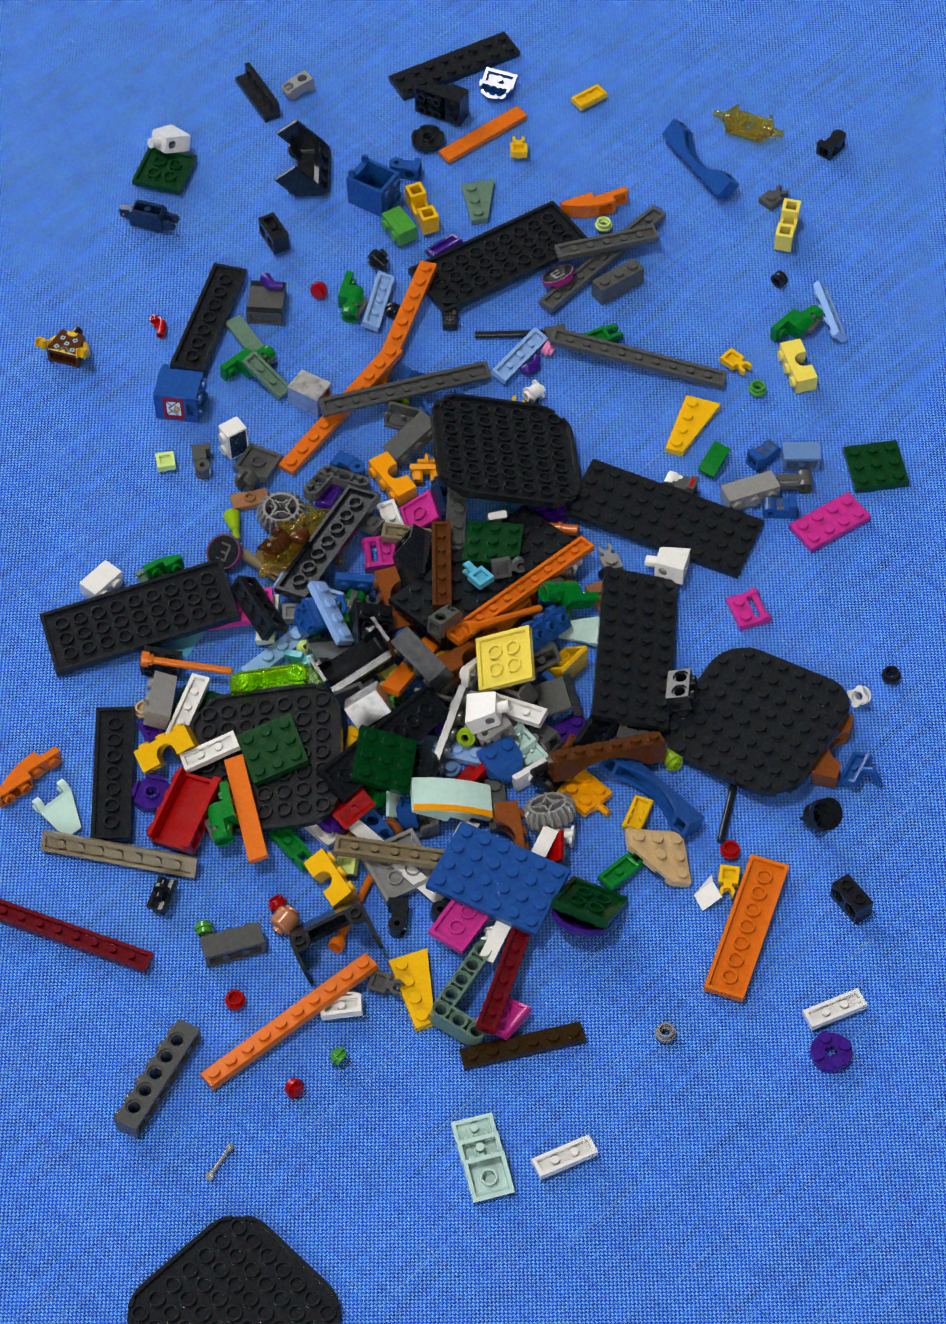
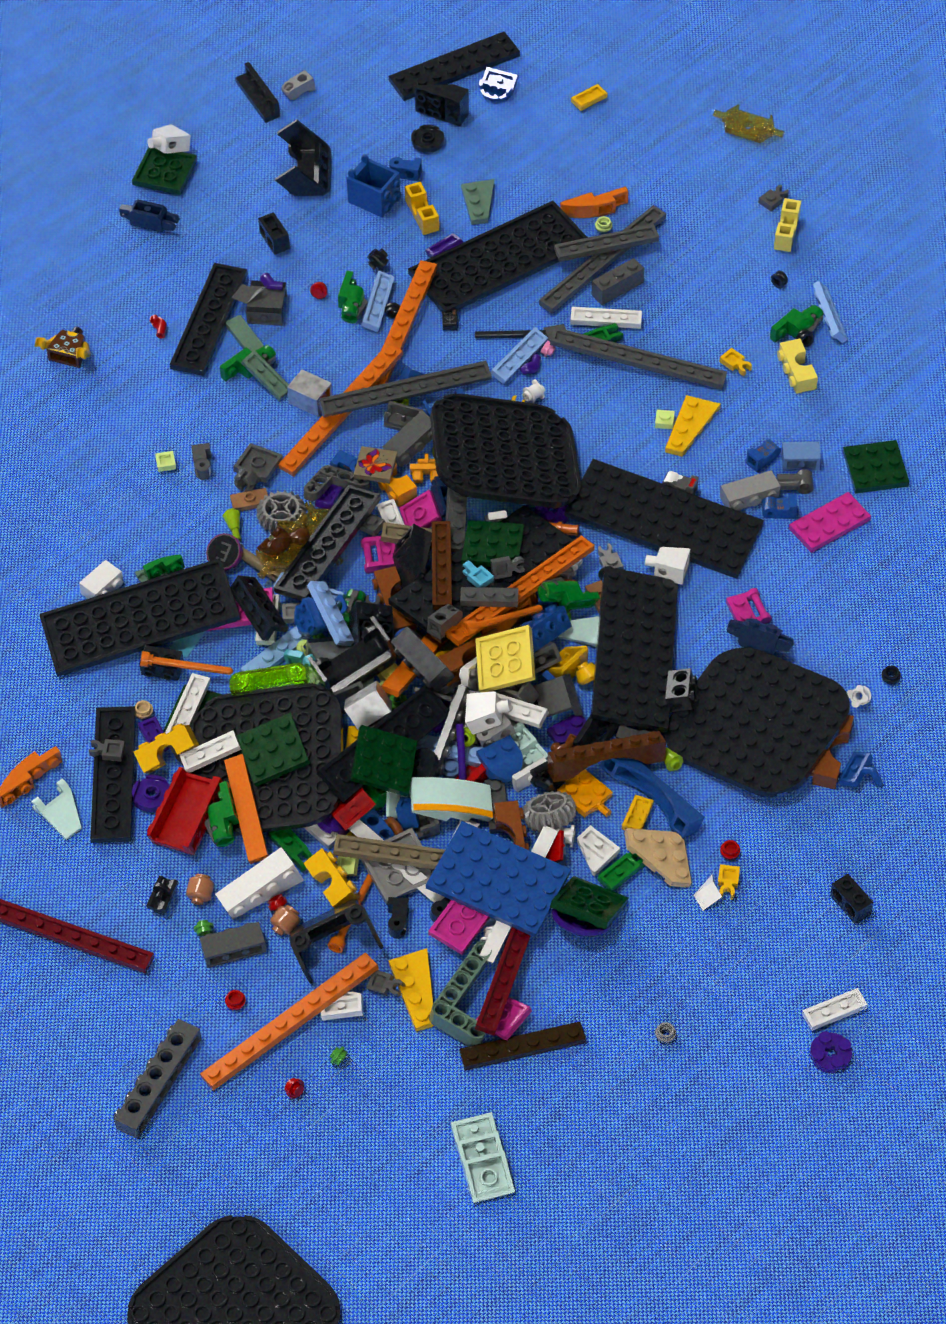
dark tan plate [40,830,199,878] -> none
light grey brick [141,671,177,730] -> none
blue container [153,364,208,423] -> none
light grey hinge [205,1143,234,1181] -> none
white brick [218,416,248,461] -> none
blue slope [334,572,373,594] -> none
bright green brick [381,206,417,246] -> none
orange tile [438,106,527,164] -> none
yellow plate [510,136,528,159] -> none
dark grey leg [528,723,564,754] -> none
white plate [531,1134,598,1180] -> none
tile [541,264,576,289] -> none
blue arch [662,119,740,200] -> none
green slope [698,441,731,479] -> none
orange plate [703,854,789,1003] -> none
black bar [717,784,737,844] -> none
bright green plate [748,380,767,397] -> none
black piece [800,797,842,832] -> none
black leg [816,129,846,161] -> none
none -> dark grey plate [89,739,125,761]
none -> nougat head [186,874,214,905]
none -> white wedge [215,847,304,919]
none -> dark grey sticker [232,284,267,304]
none -> dark tan tile [354,446,397,484]
none -> dark purple bar [456,724,467,780]
none -> dark grey plate [460,587,518,607]
none -> white plate [570,307,642,329]
none -> yellow cone [576,661,595,685]
none -> white wing [577,825,620,876]
none -> yellowish green plate [655,410,675,429]
none -> dark blue hinge [727,618,794,655]
none -> black plate [796,329,814,347]

